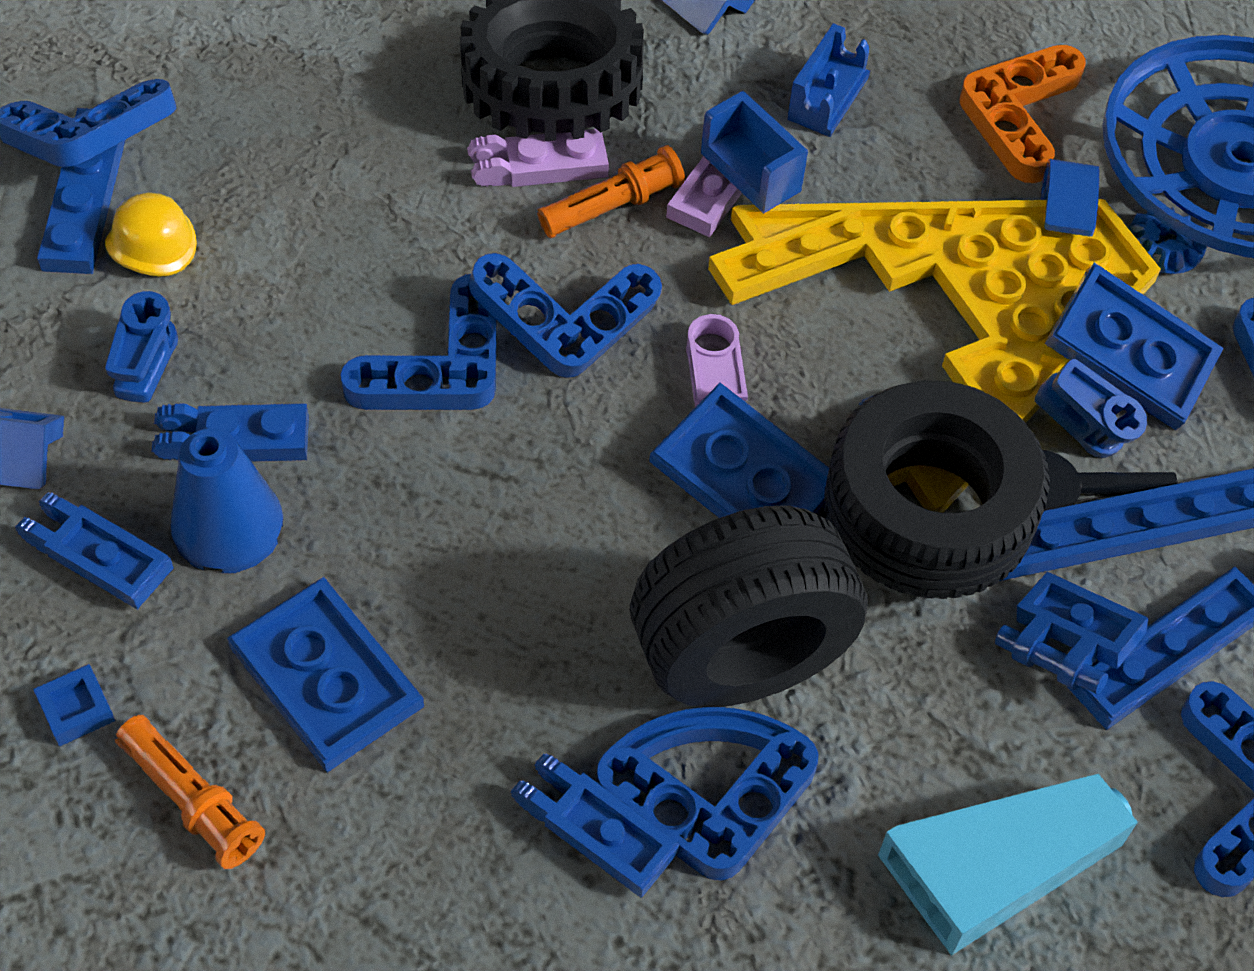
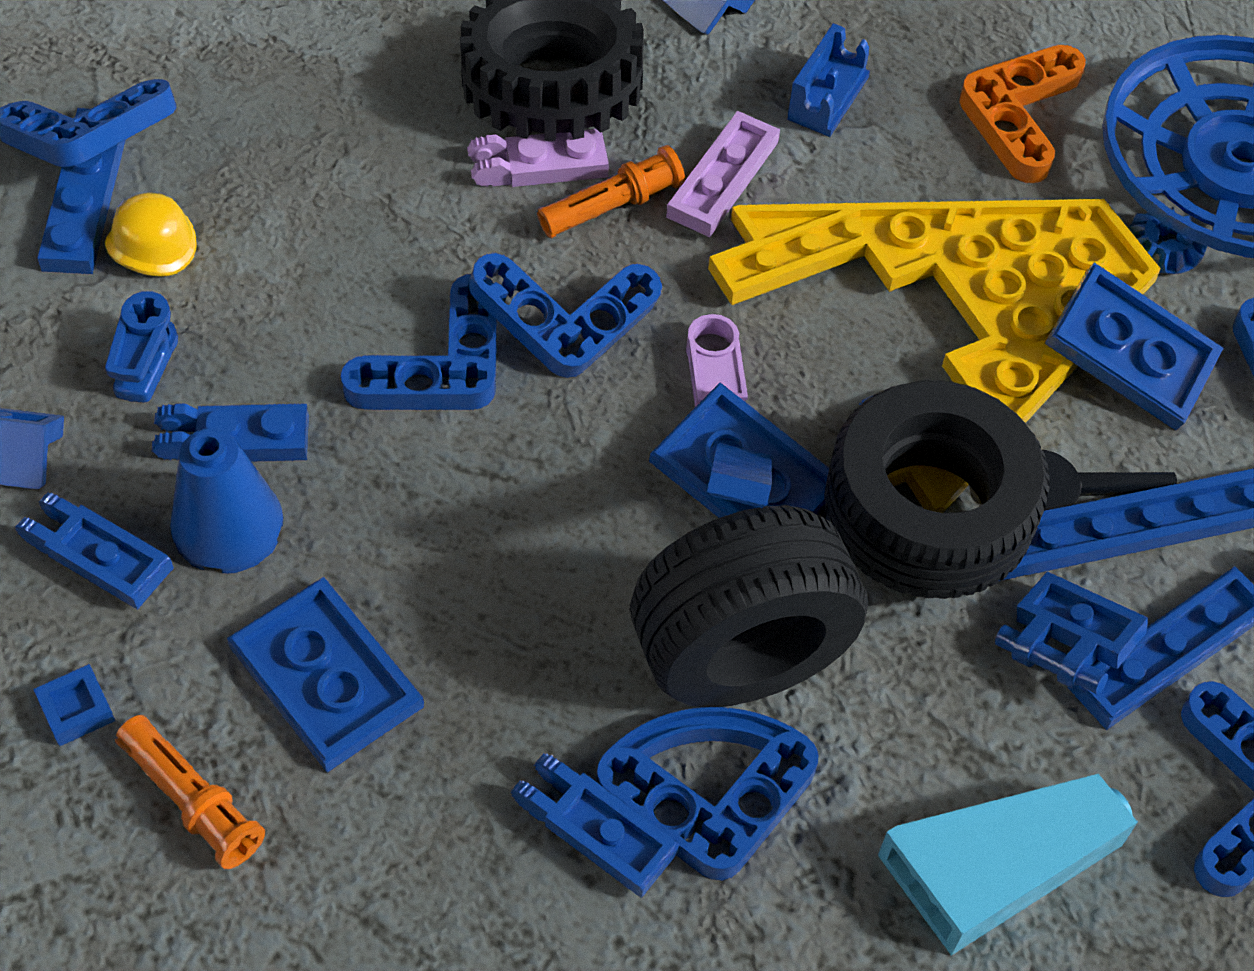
blue panel [701,91,808,214] -> none
blue piece [1035,359,1147,458] -> none
blue panel [1040,159,1099,237] -> none
none -> blue tile [707,443,772,508]

